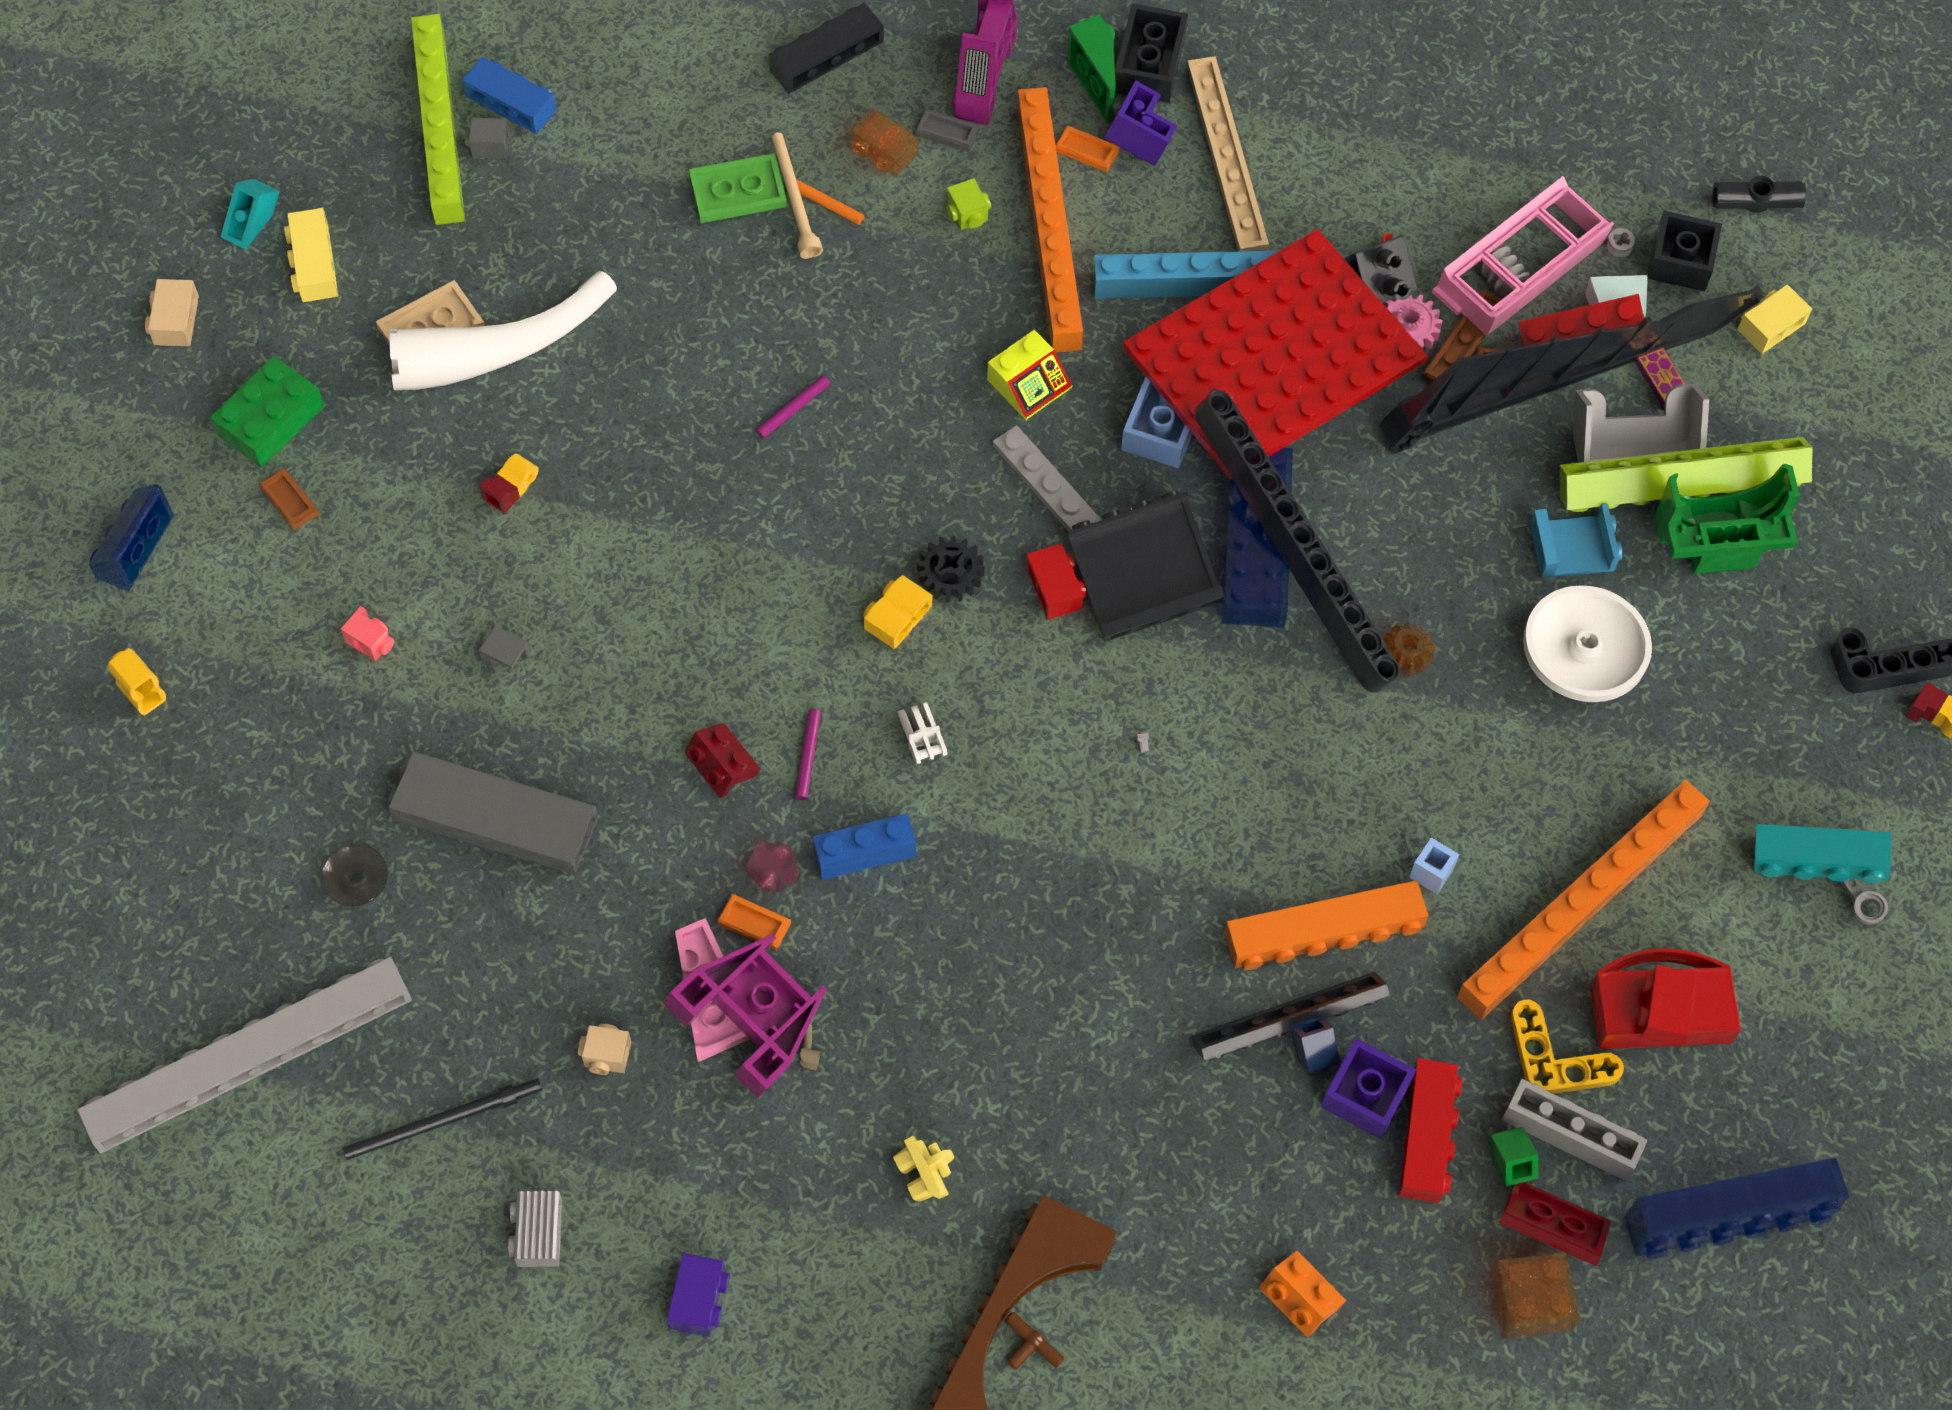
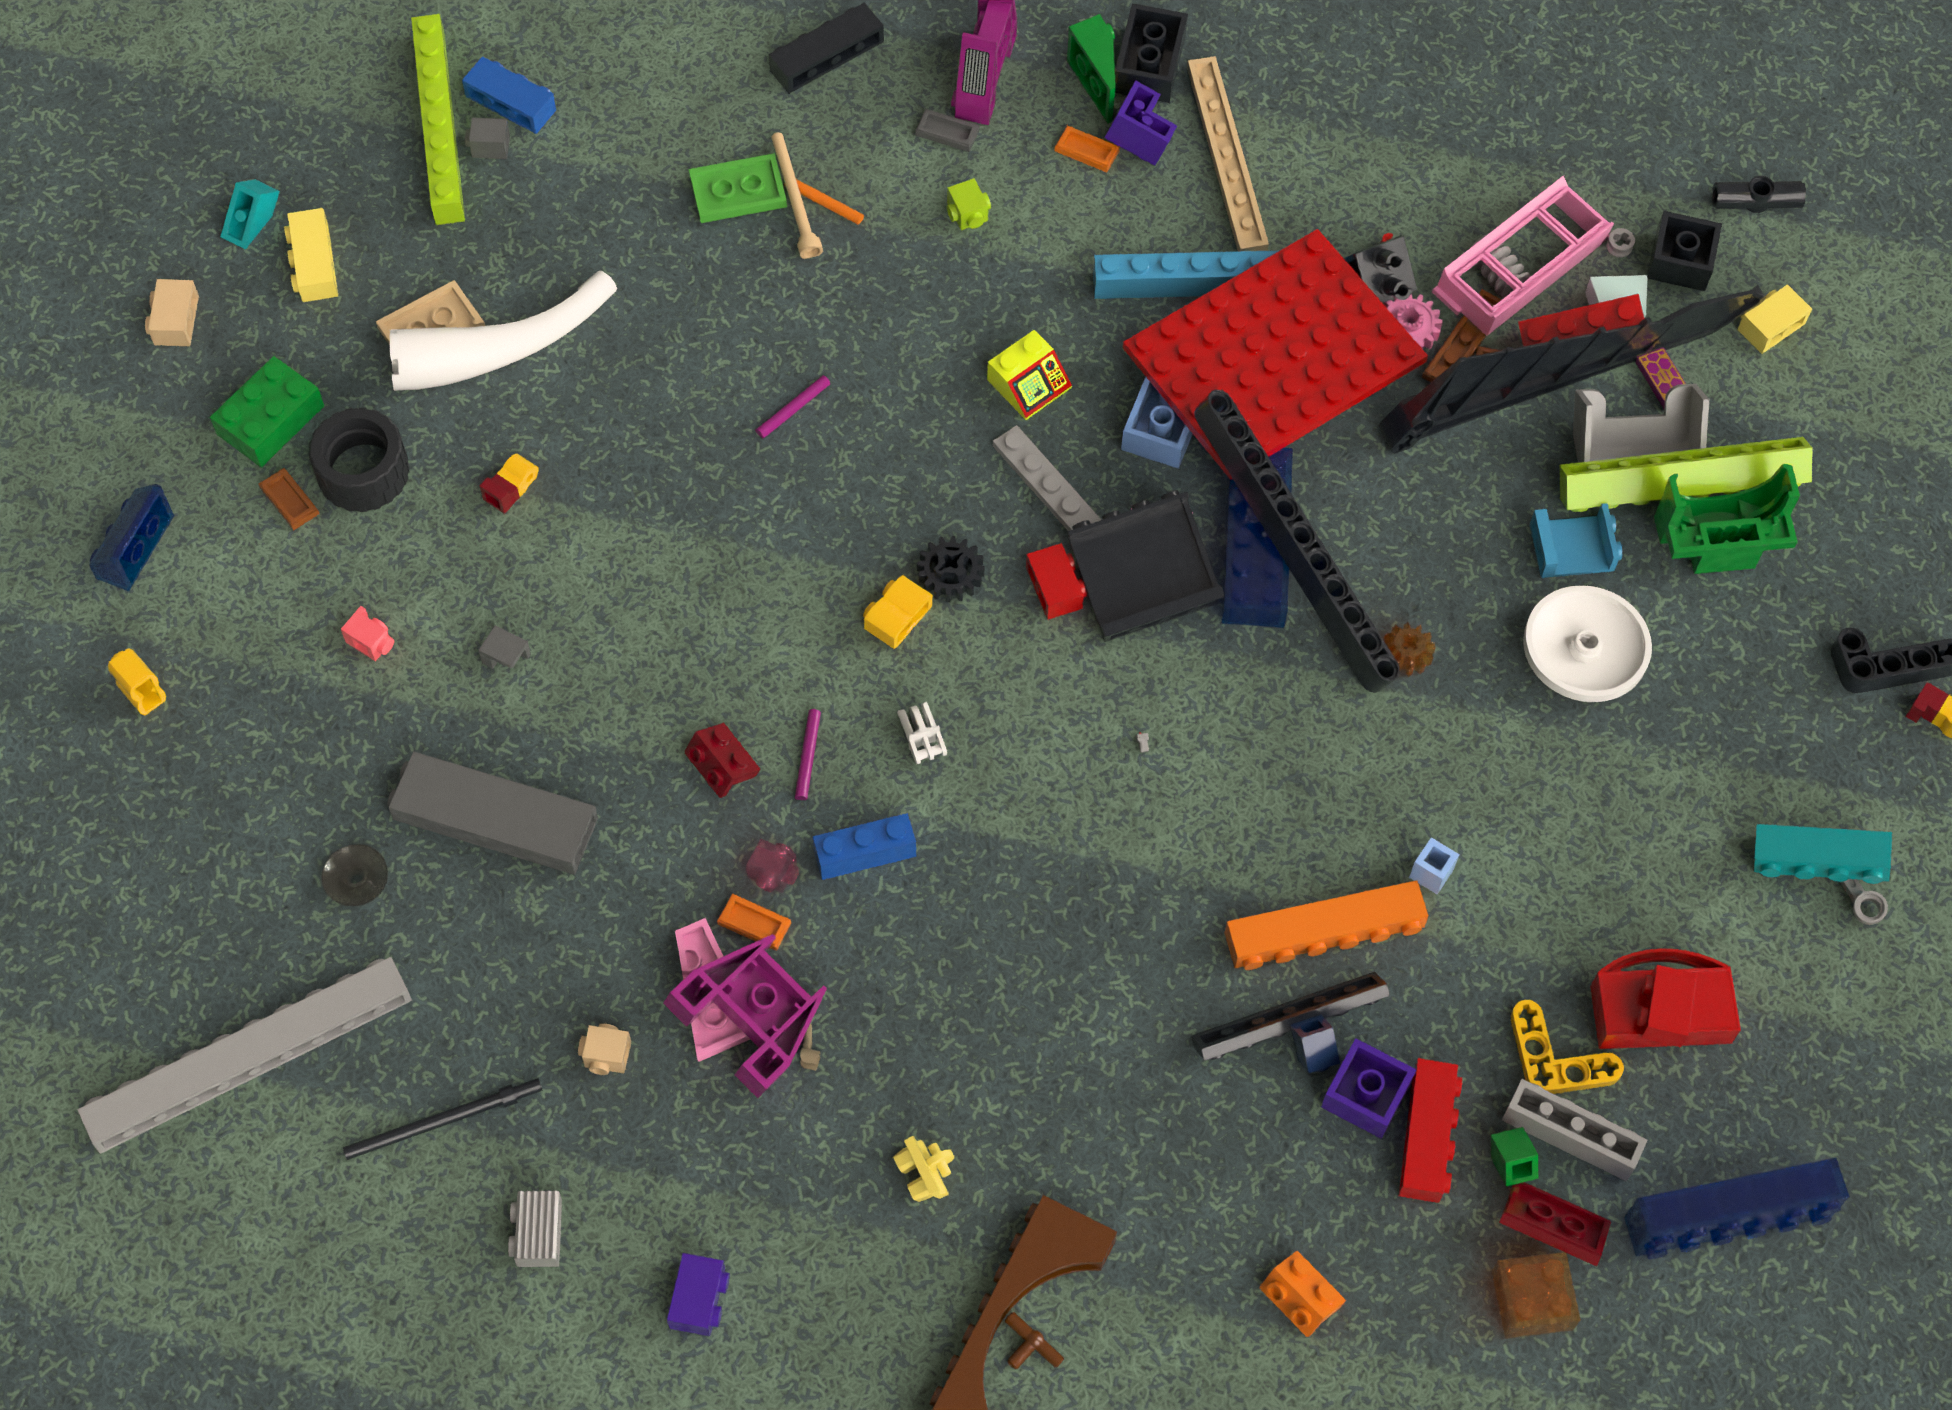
clear orange brick [851,109,919,177] -> none
orange brick [1017,87,1083,352] -> none
orange brick [1457,779,1710,1020] -> none
none -> black tyre [308,407,409,512]

